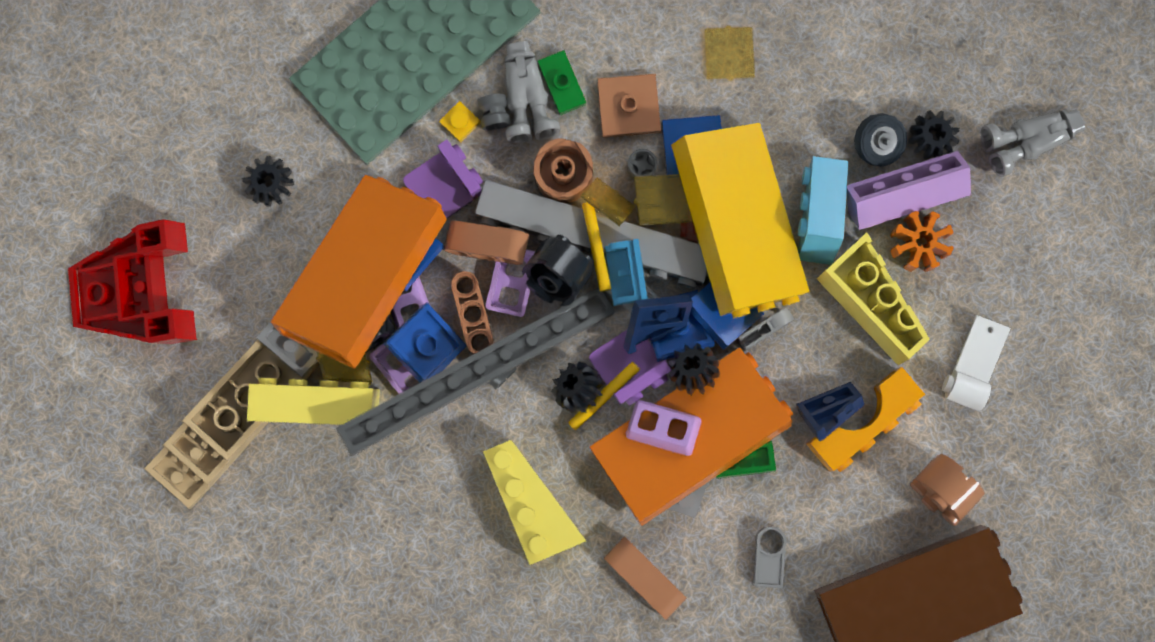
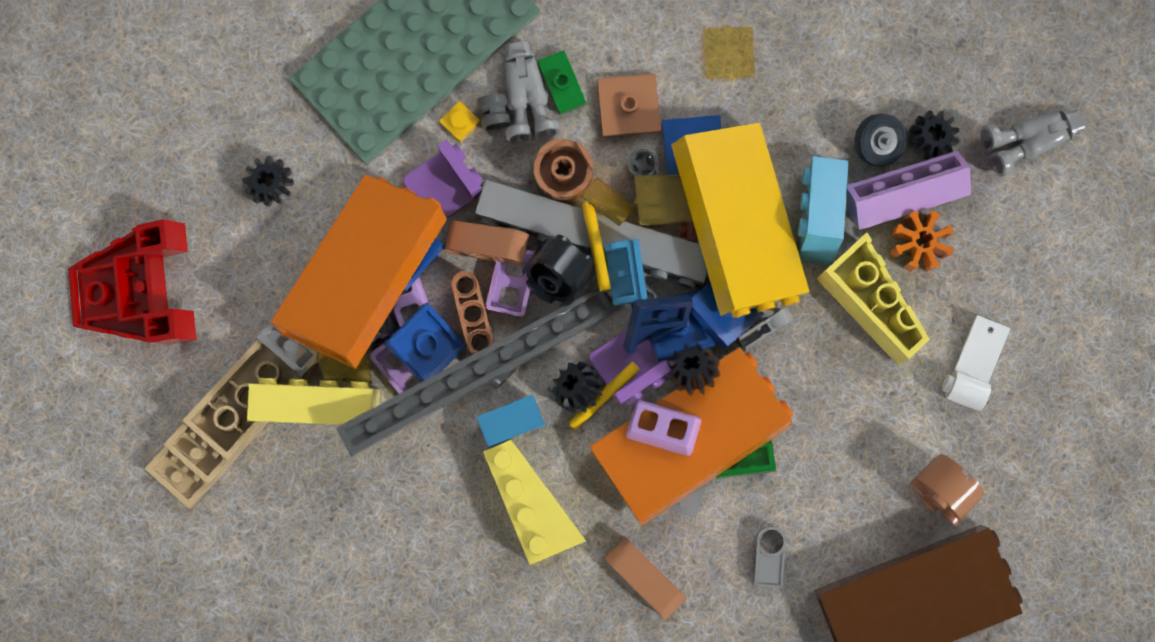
dark blue wing [796,382,865,441] -> none
light orange arch [806,367,926,472] -> none
none -> dark azure hinge [477,394,546,448]

